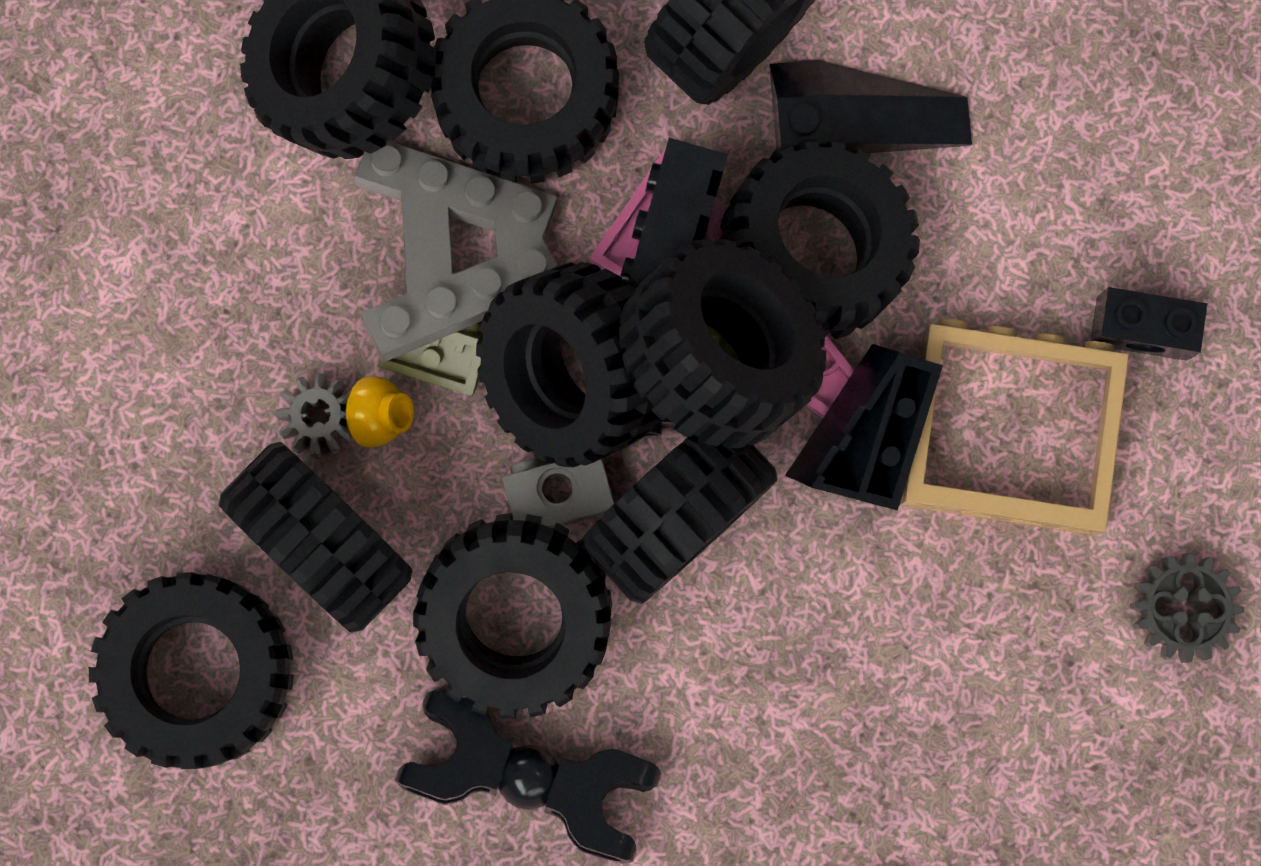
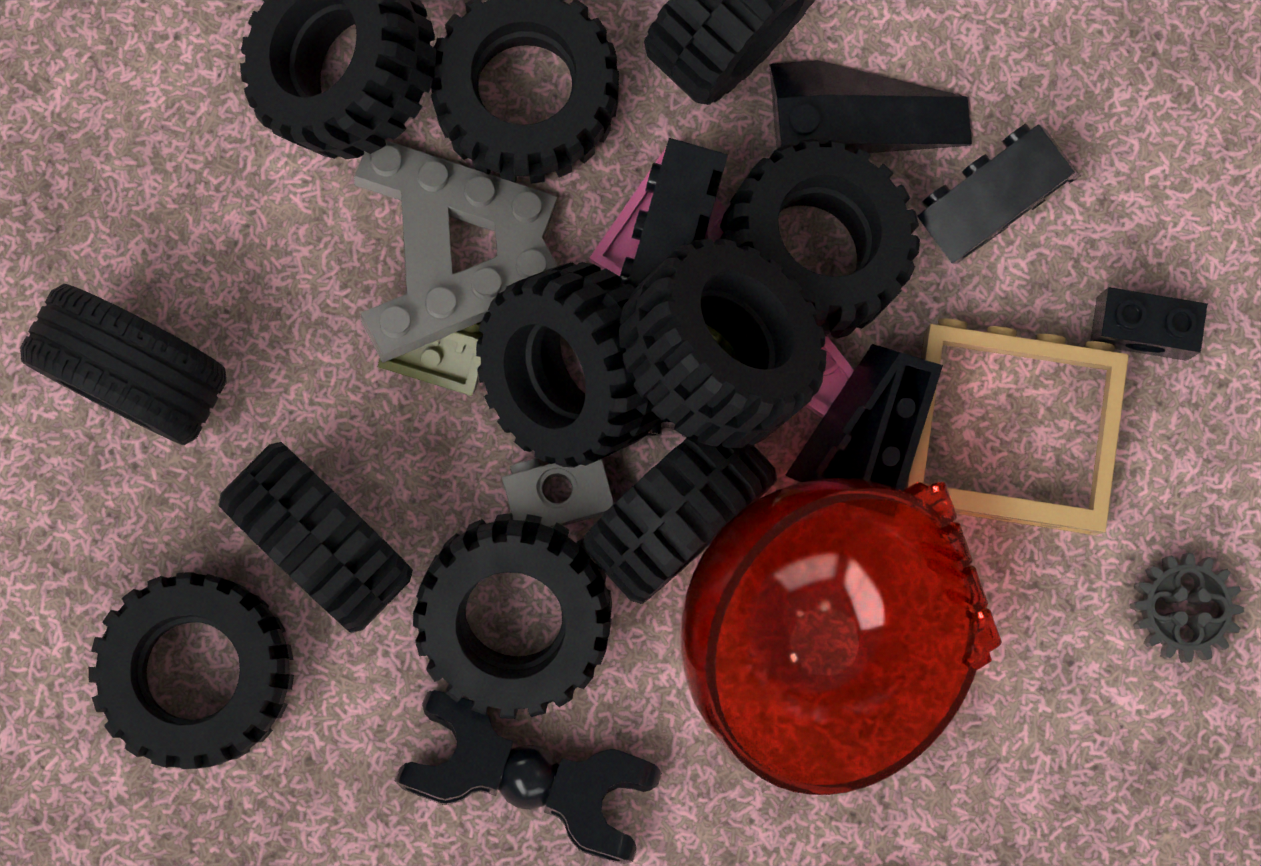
light grey gear [275,373,355,459] -> none
yellow piece [346,376,414,448] -> none
none -> black tyre [20,284,227,445]
none -> clear red windscreen [680,478,1002,795]
none -> black wedge [917,124,1081,264]

